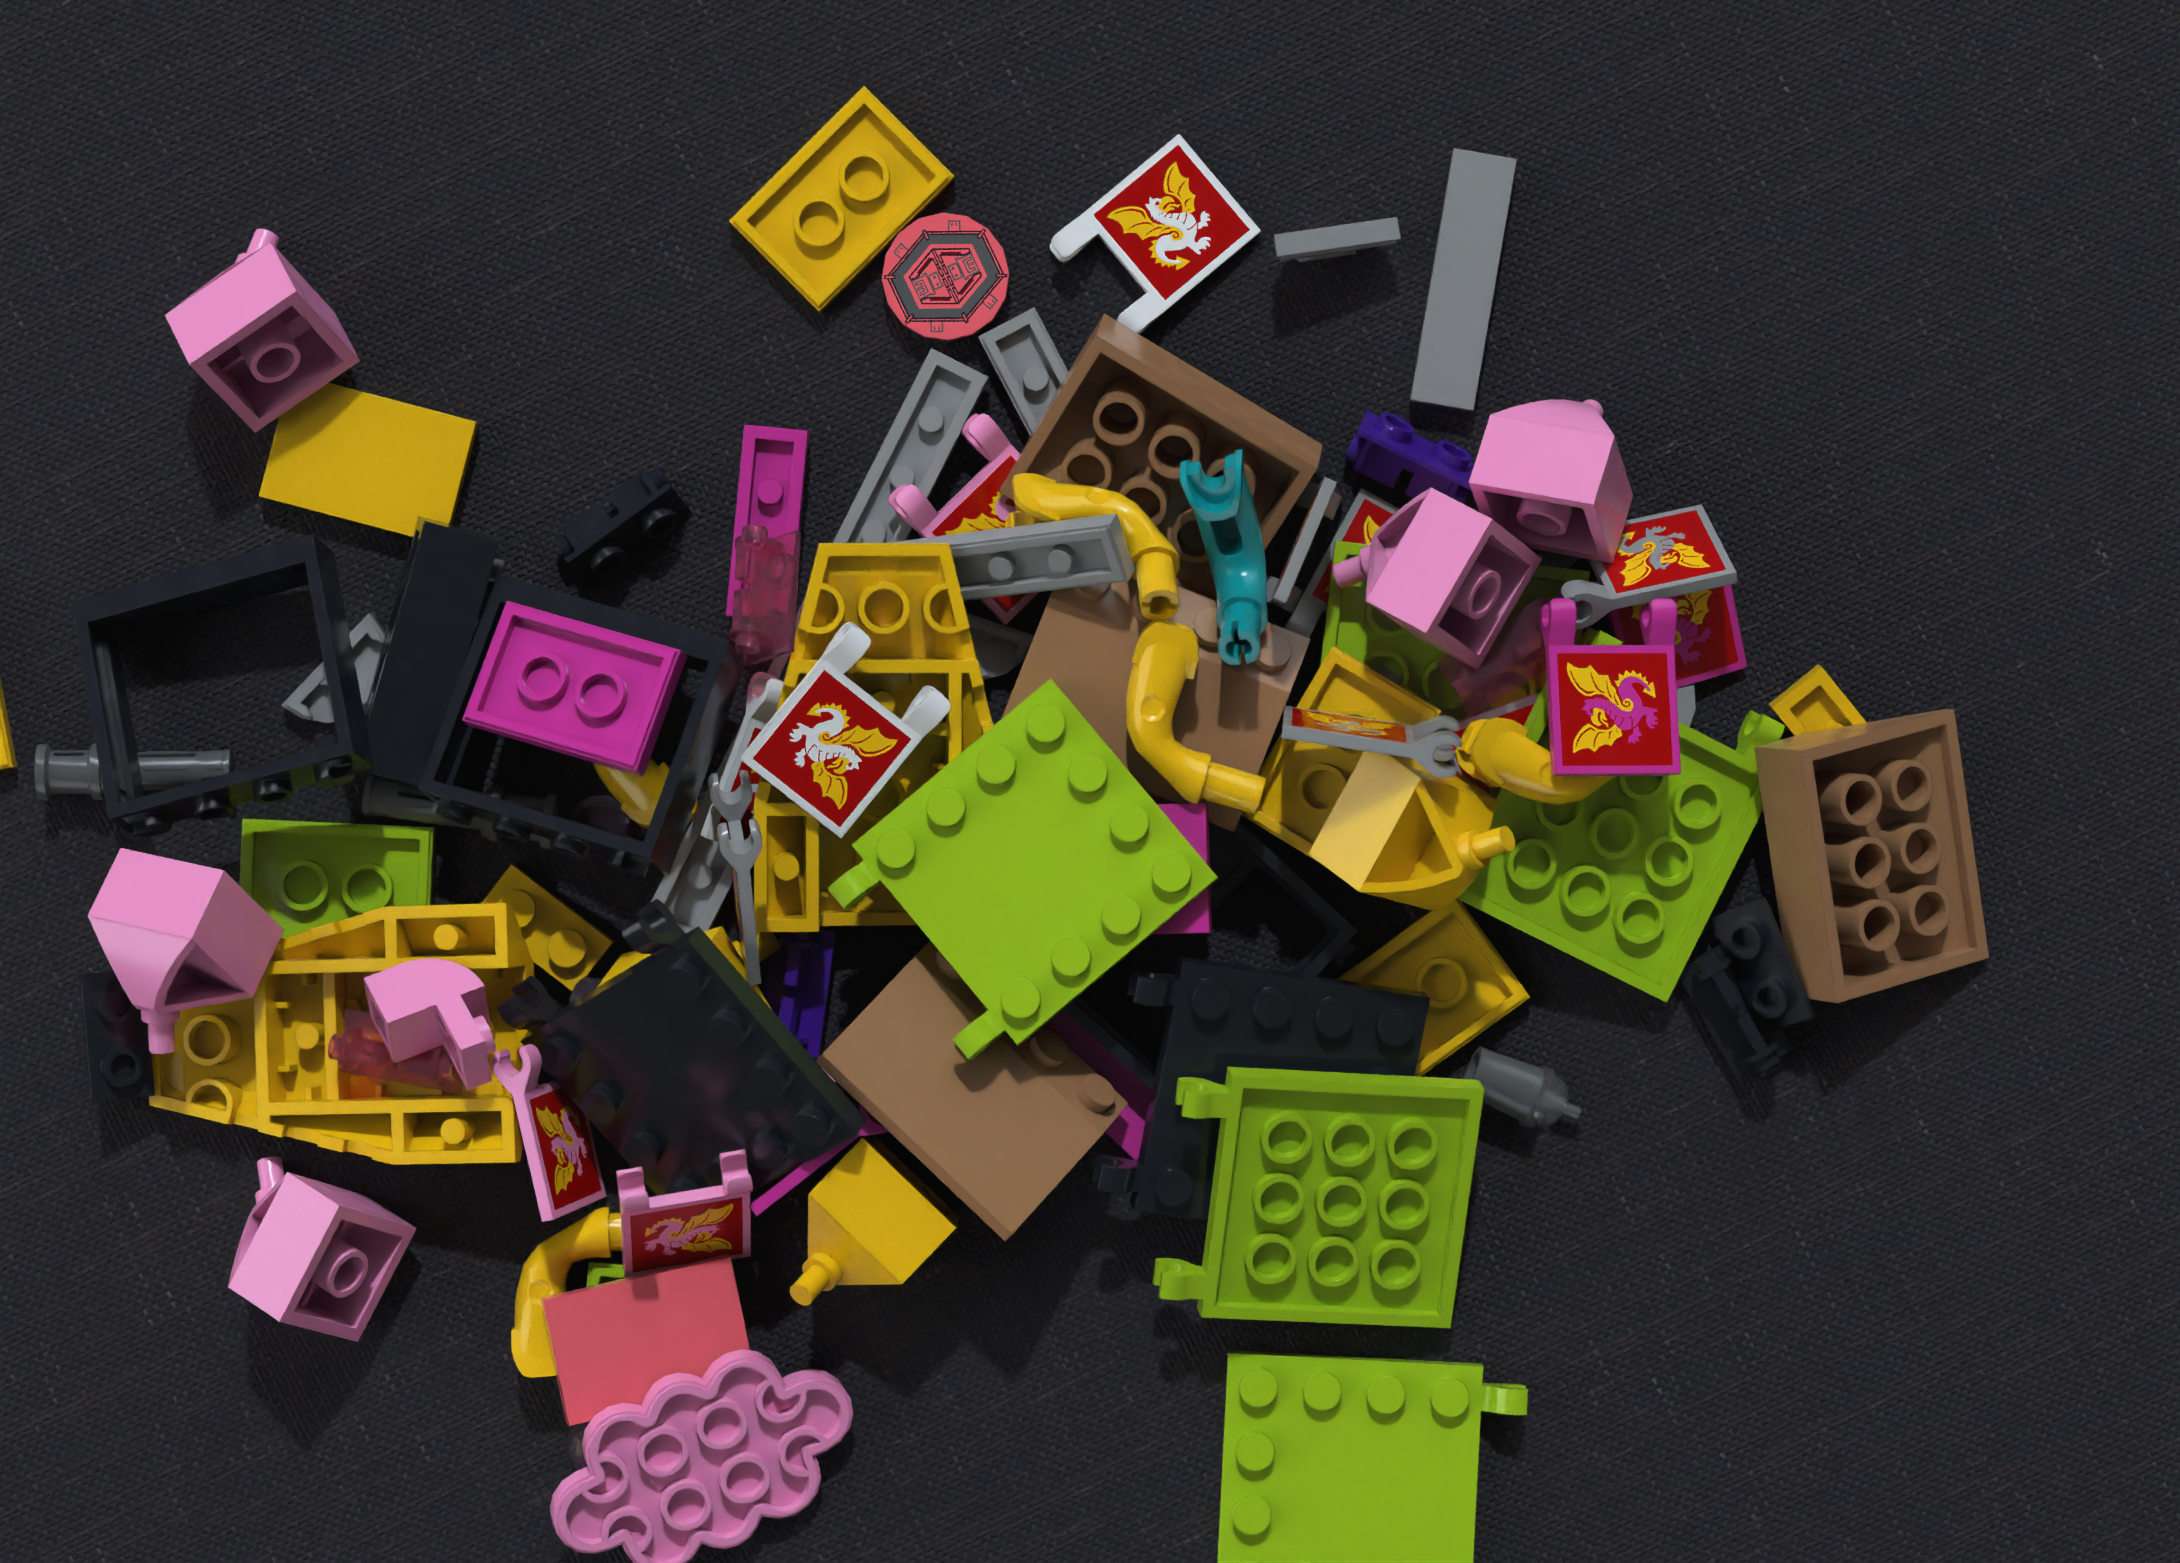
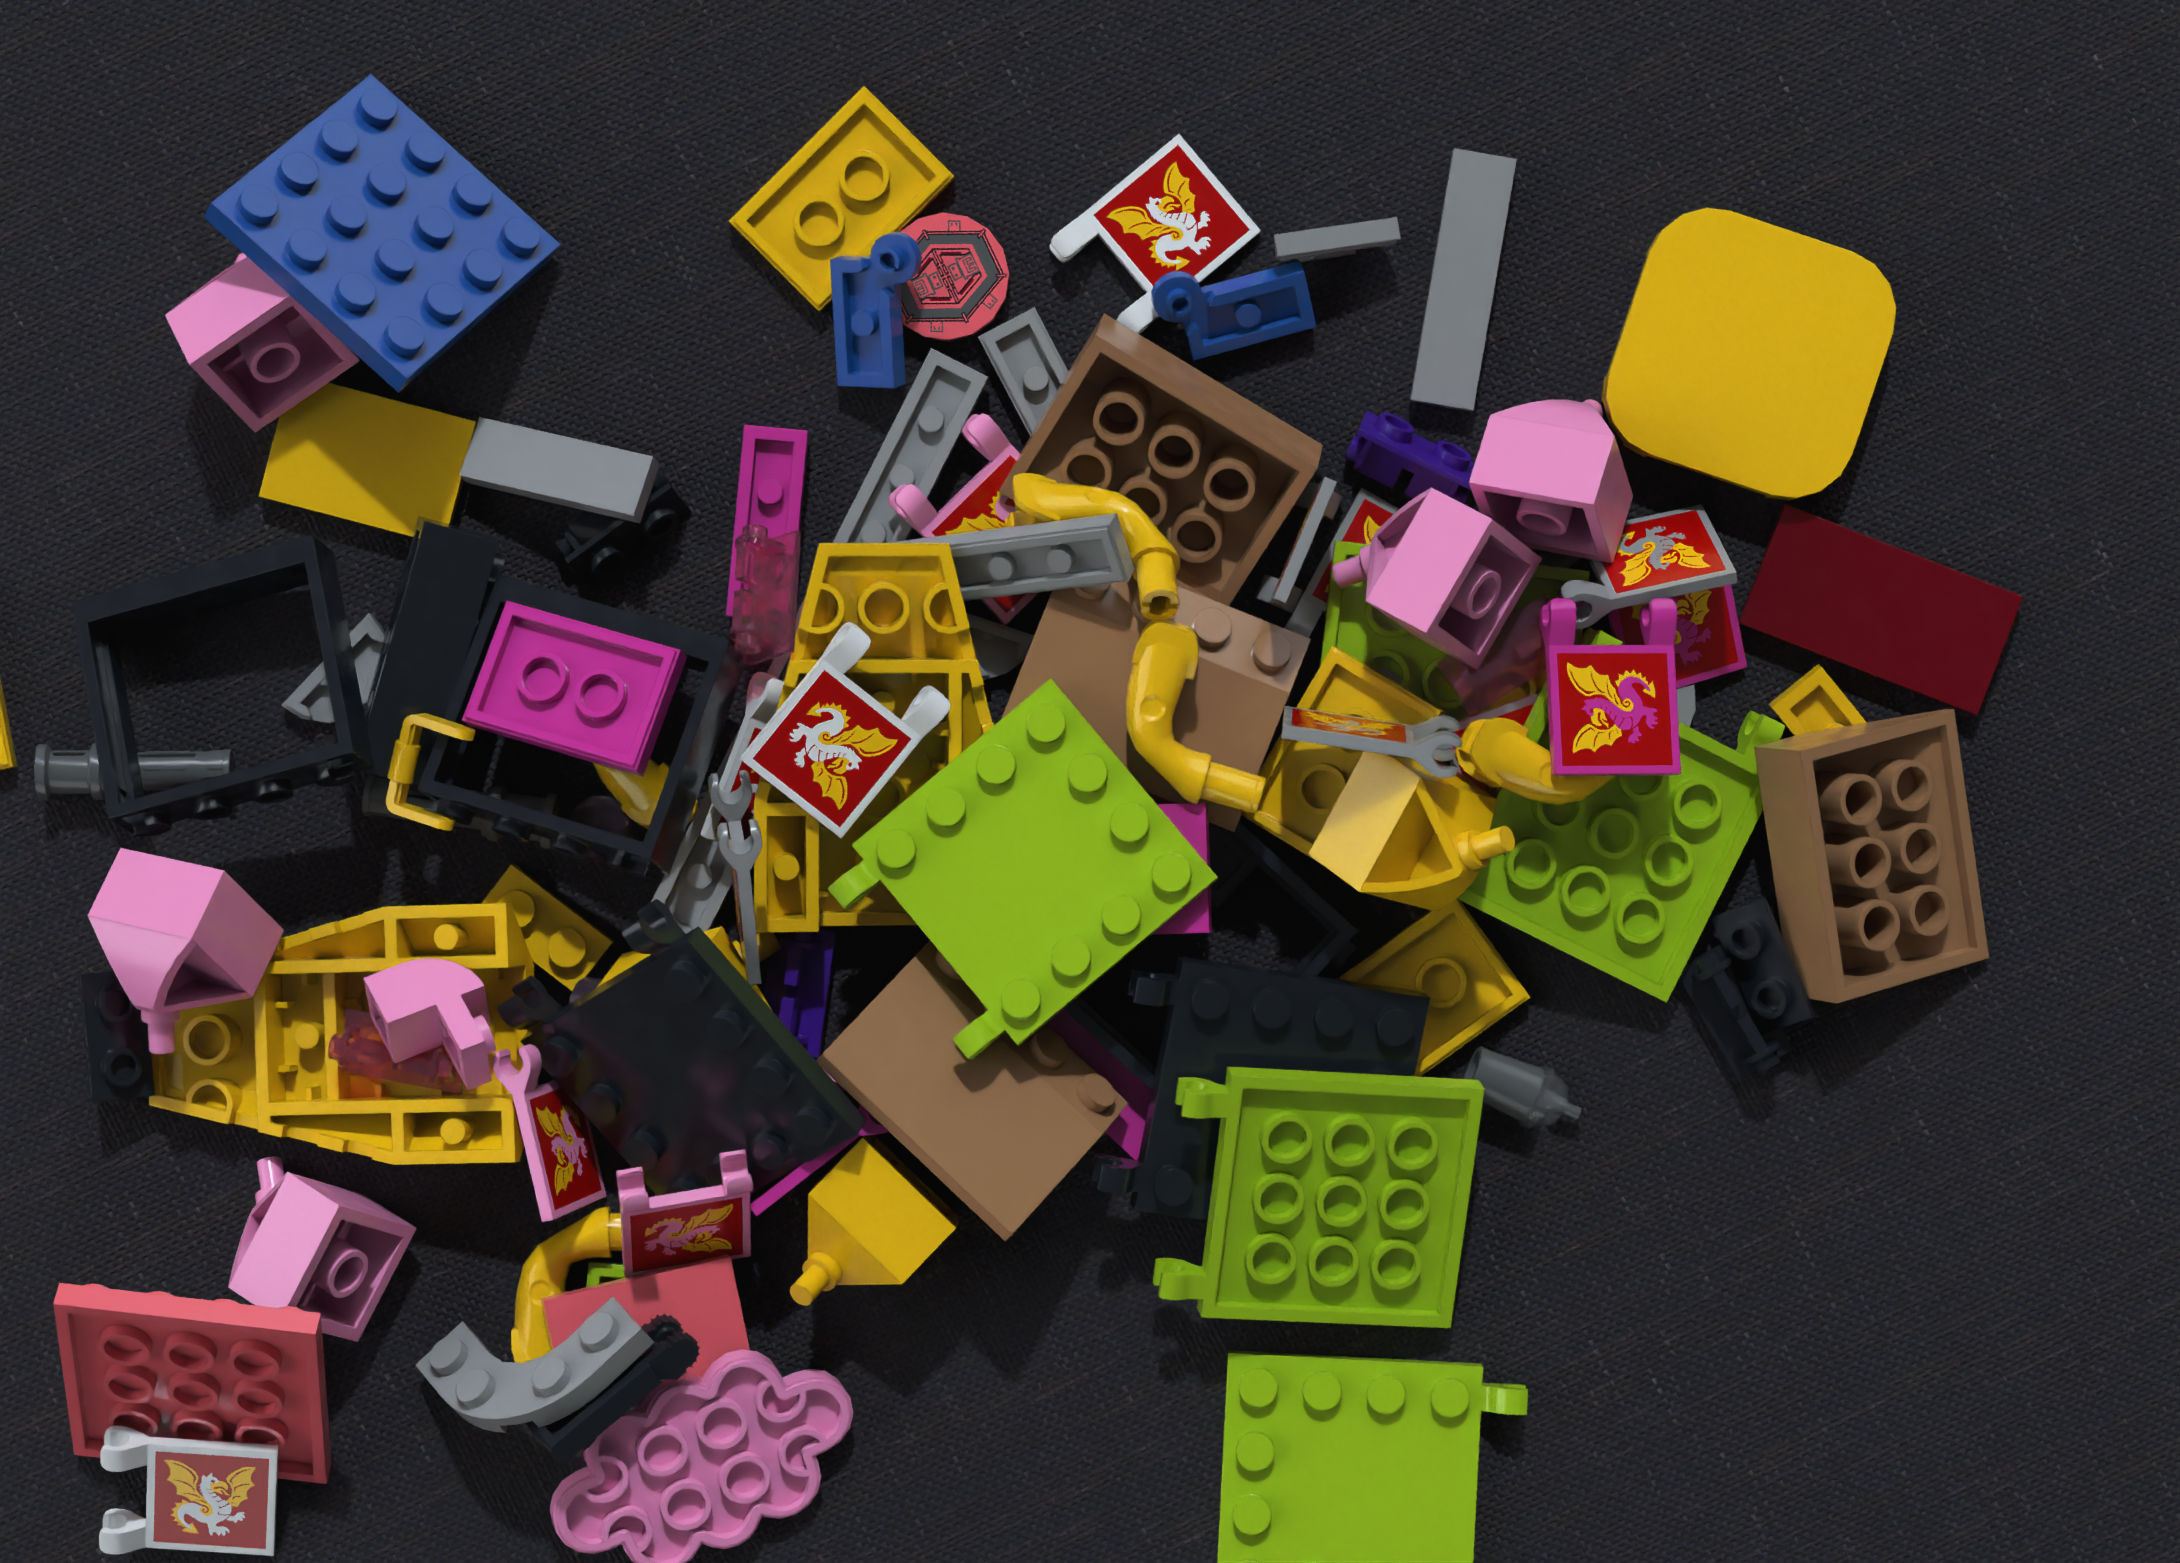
lime tile [239,819,436,938] -> none
teal piece [1179,449,1268,665] -> none
none -> coral plate [53,1283,332,1484]
none -> flag [99,1426,279,1556]
none -> blue plate [204,74,561,393]
none -> yellow piece [386,713,476,831]
none -> light grey plate [416,1296,655,1433]
none -> light grey tile [459,417,660,523]
none -> black hinge [525,1313,700,1467]
none -> blue hinge [830,232,922,388]
none -> blue hinge [1151,261,1316,360]
none -> yellow tile [1601,208,1896,501]
none -> dark red tile [1738,504,2023,716]

